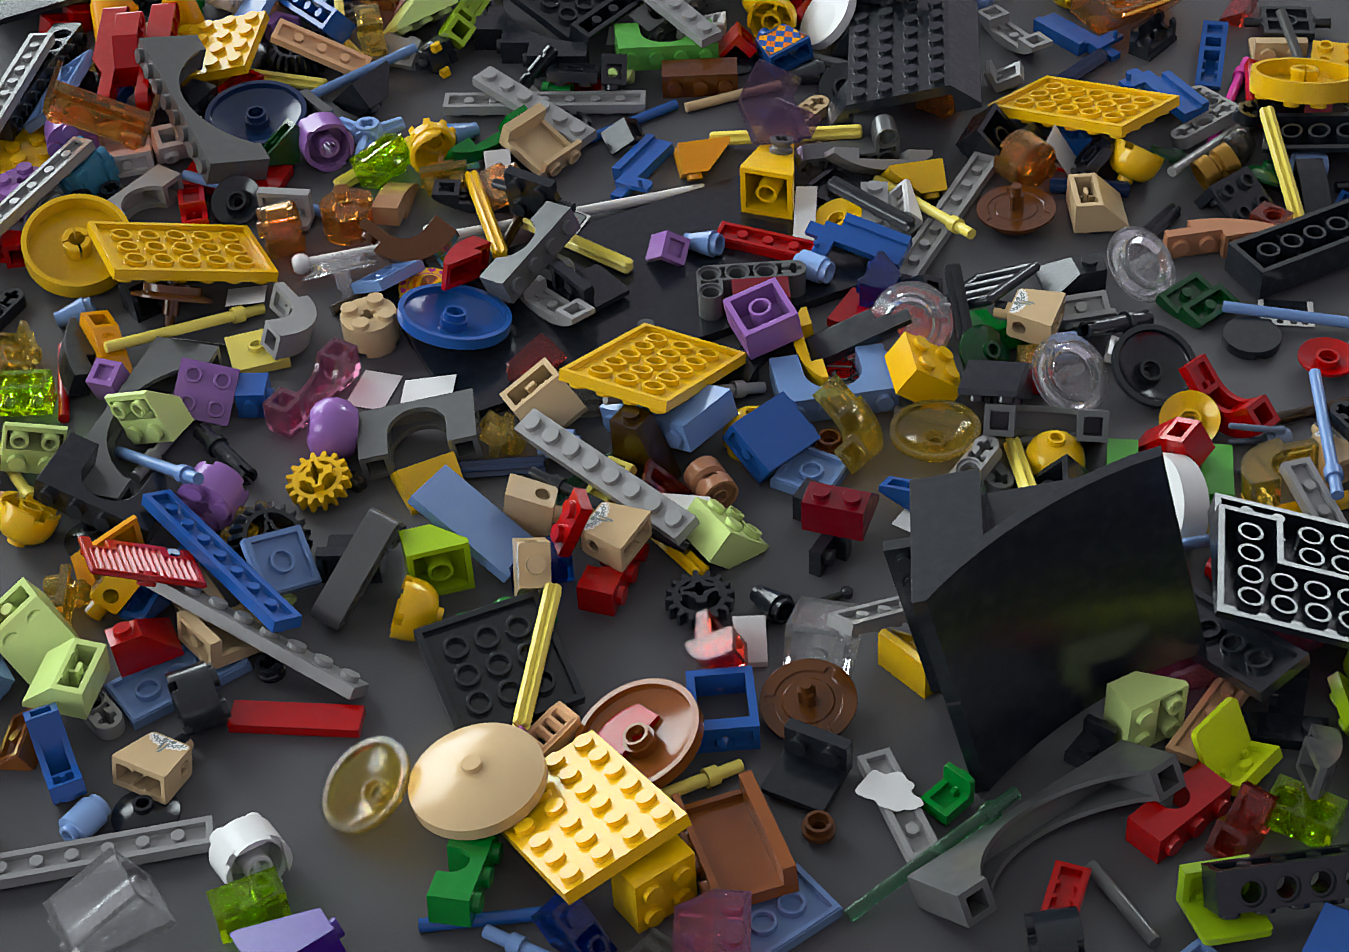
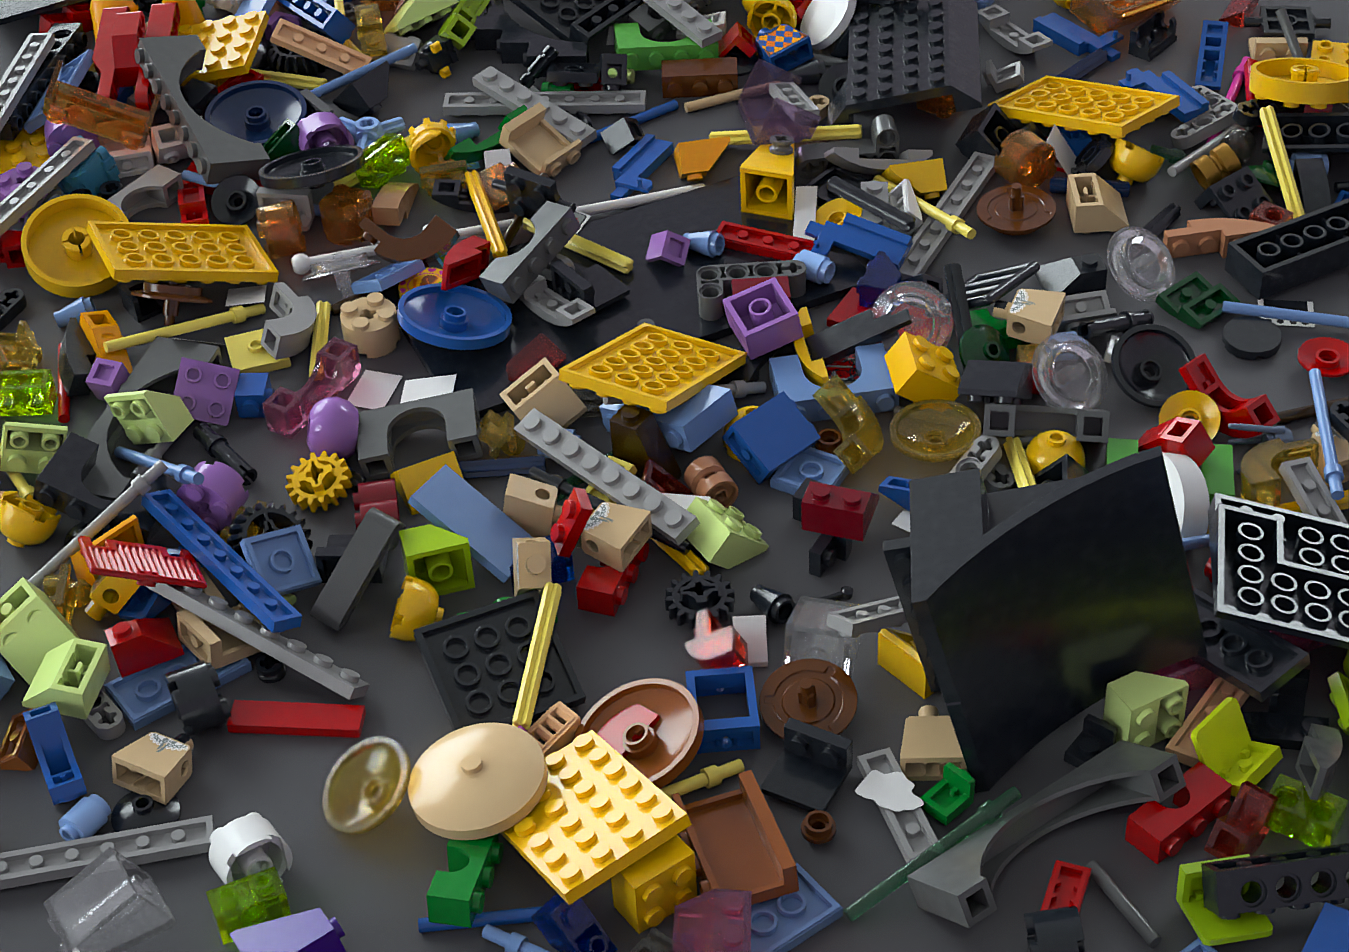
none -> light grey bar [28,459,168,588]
none -> black dish [259,145,366,190]
none -> light yellow axle [309,300,331,381]
none -> dark red brick [353,478,400,530]
none -> light grey plate [769,82,820,124]
none -> tan torso [900,705,967,781]

